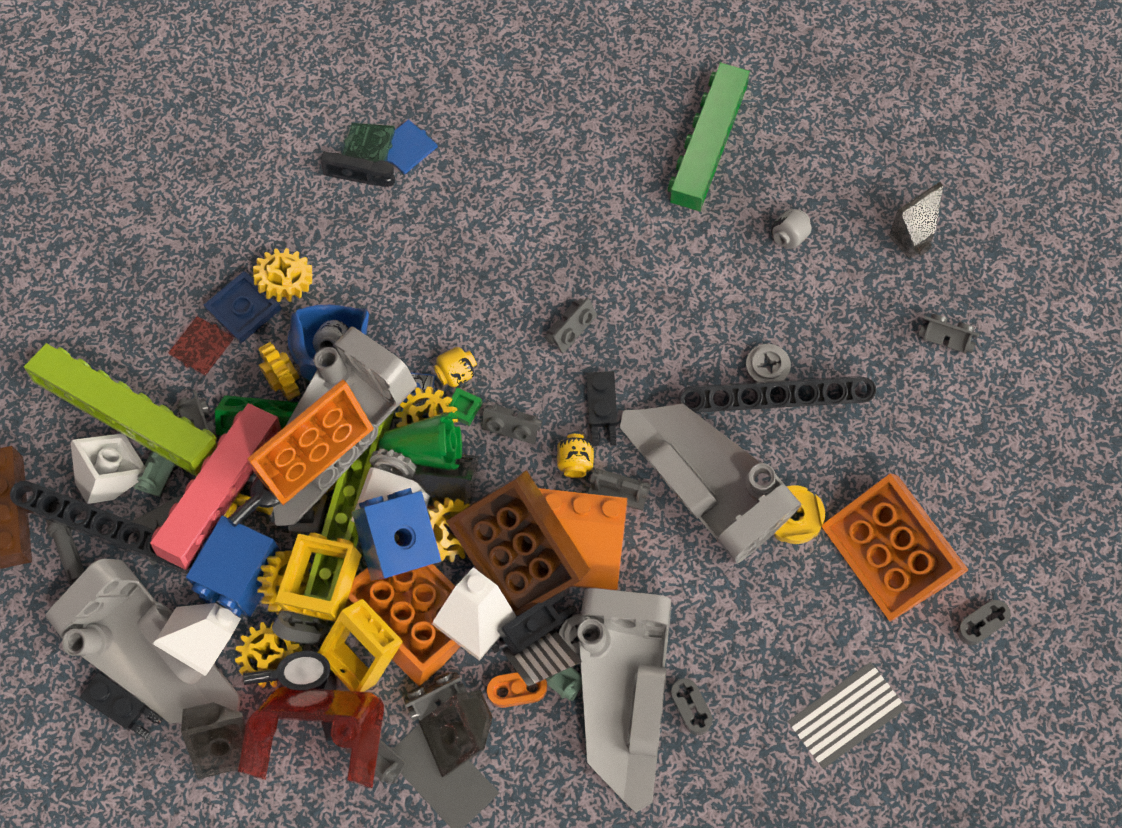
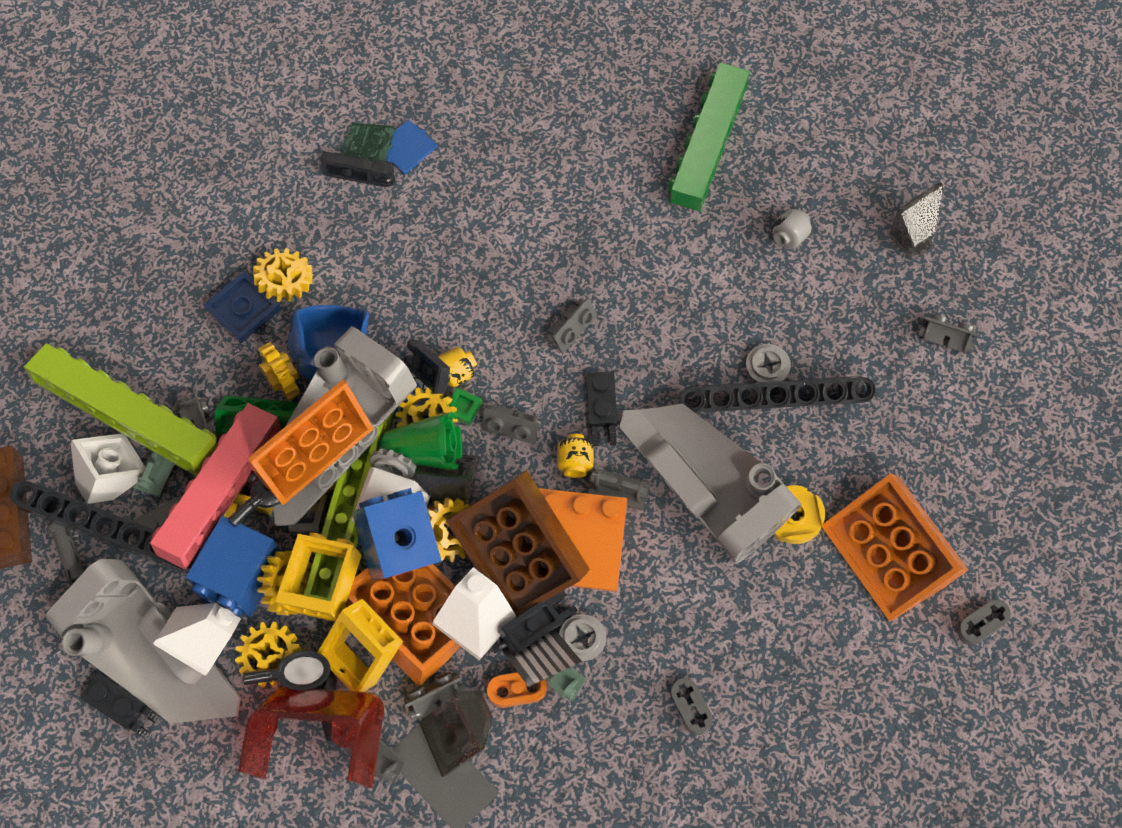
clear red piece [169,316,234,376] -> none
clear smoke slope [181,702,258,779] -> none
dark grey beam [272,611,329,645] -> none
light grey head [313,320,349,353] -> none
light grey panel [577,588,671,813] -> none
sticker [787,662,906,769] -> none
none -> black hinge [404,339,450,394]

